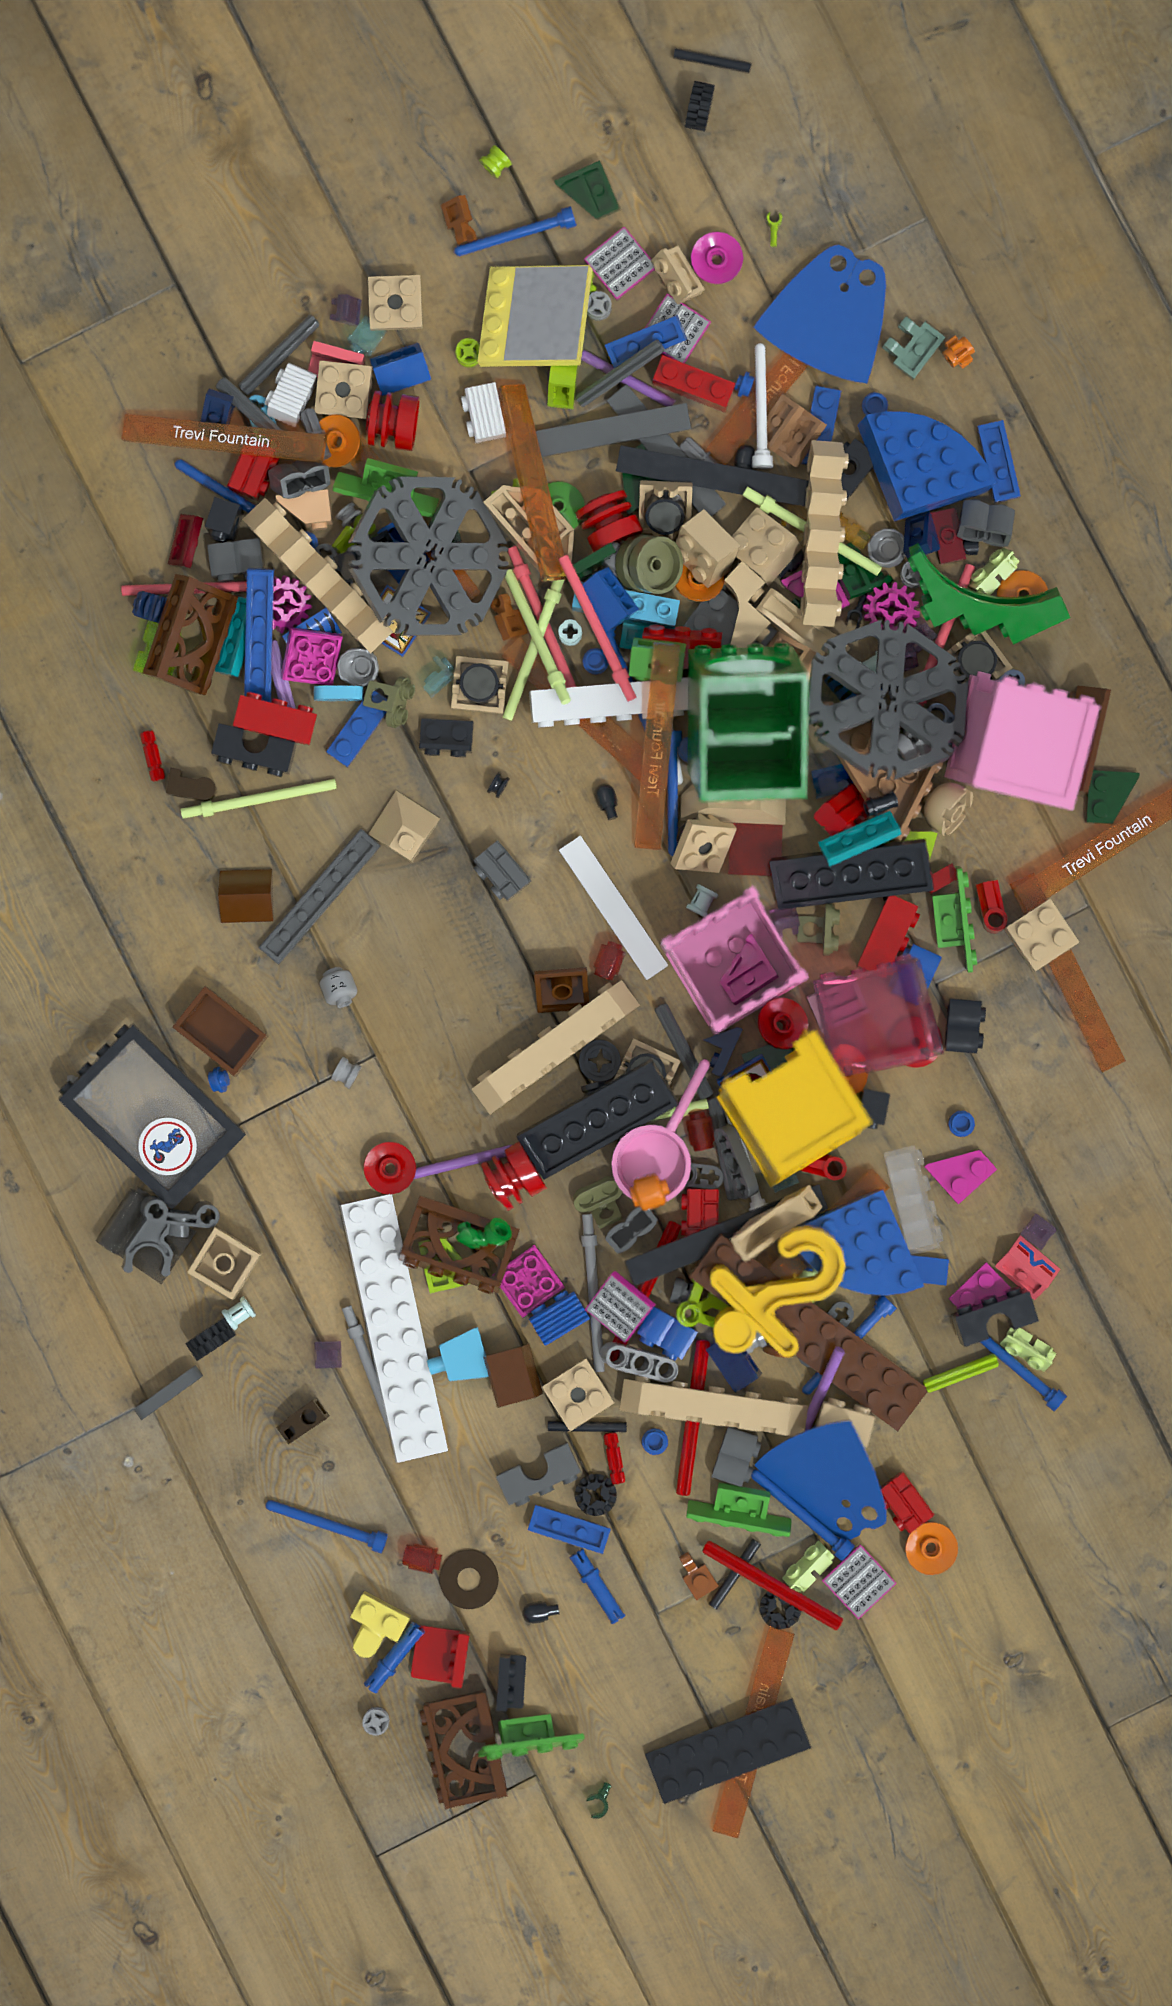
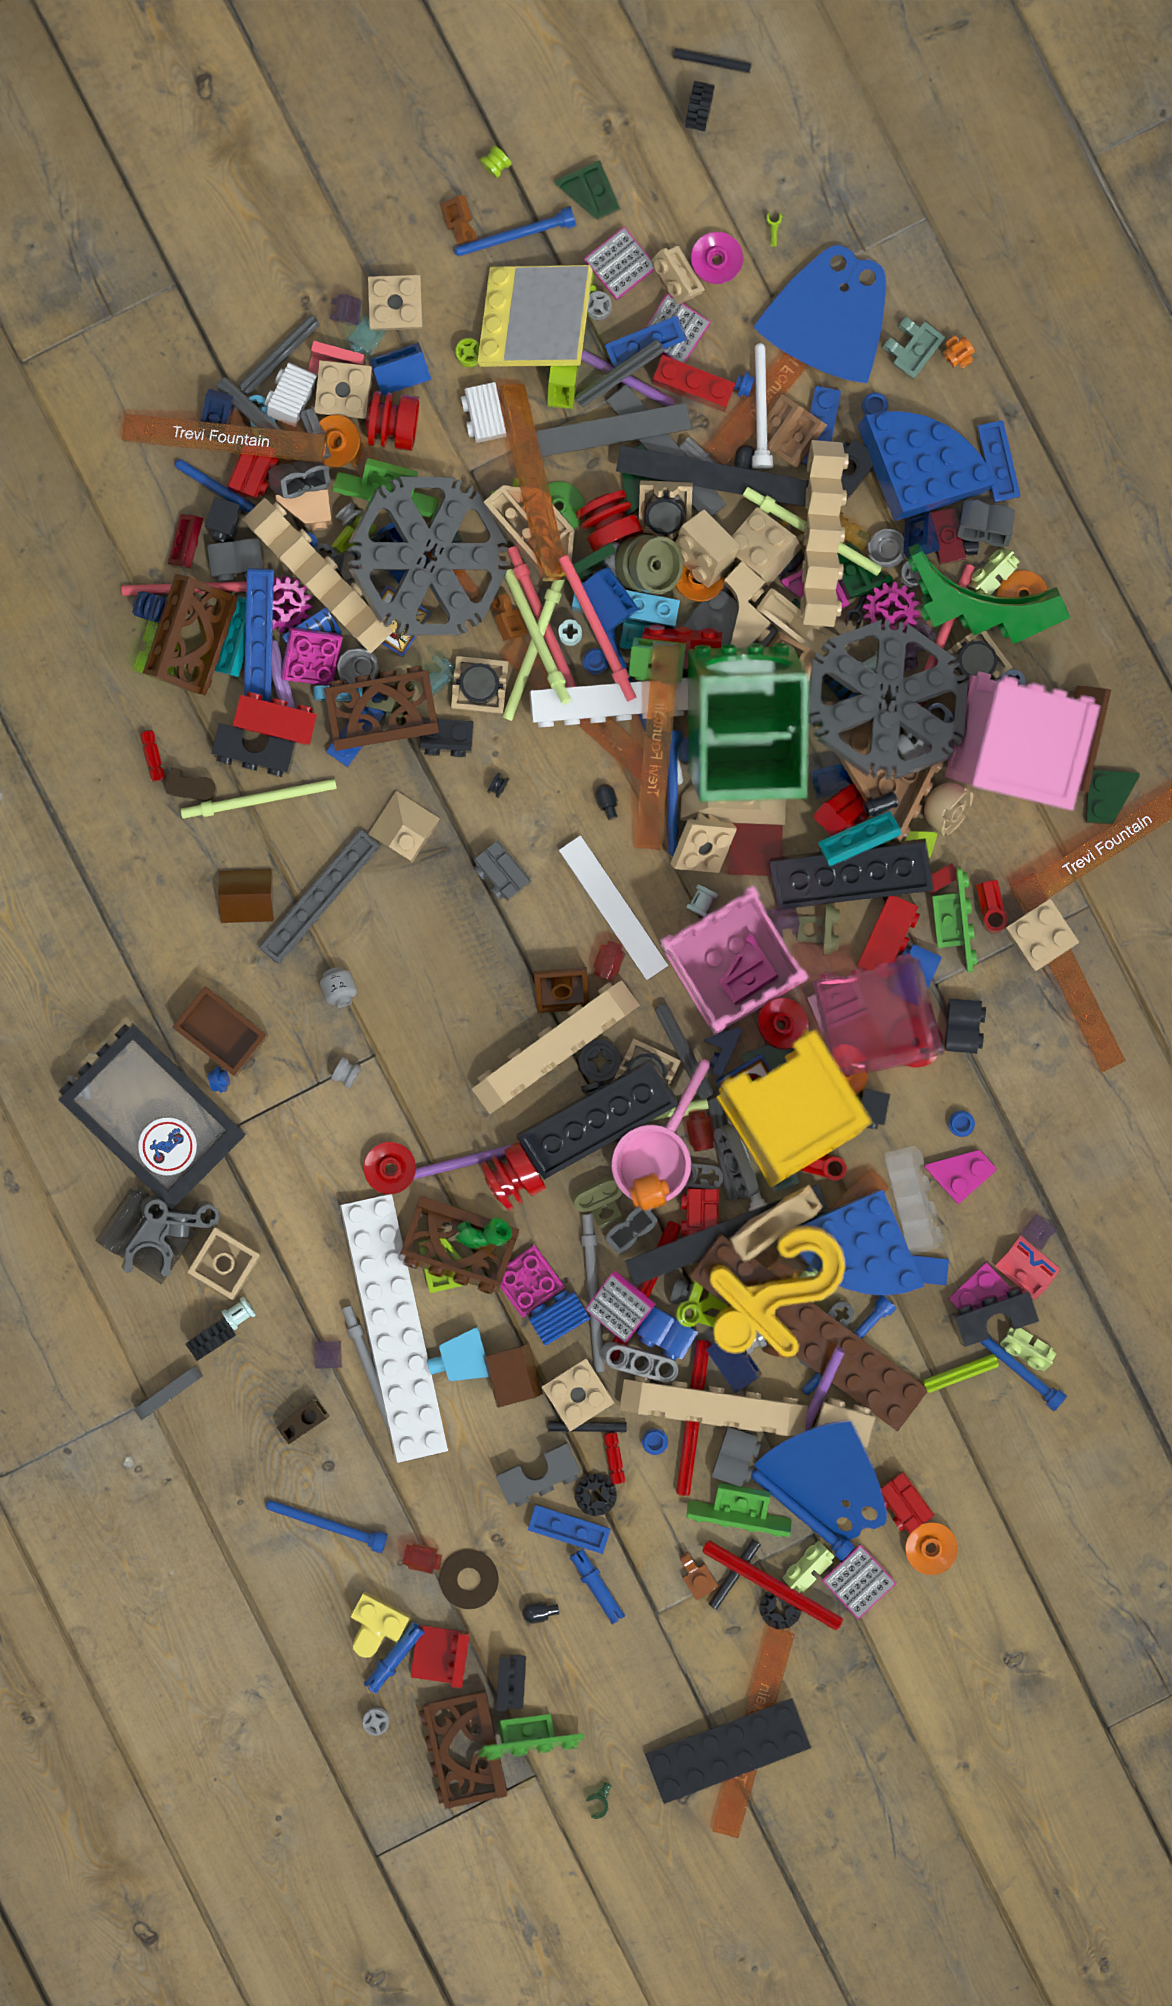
none -> reddish brown fence [324,666,439,751]

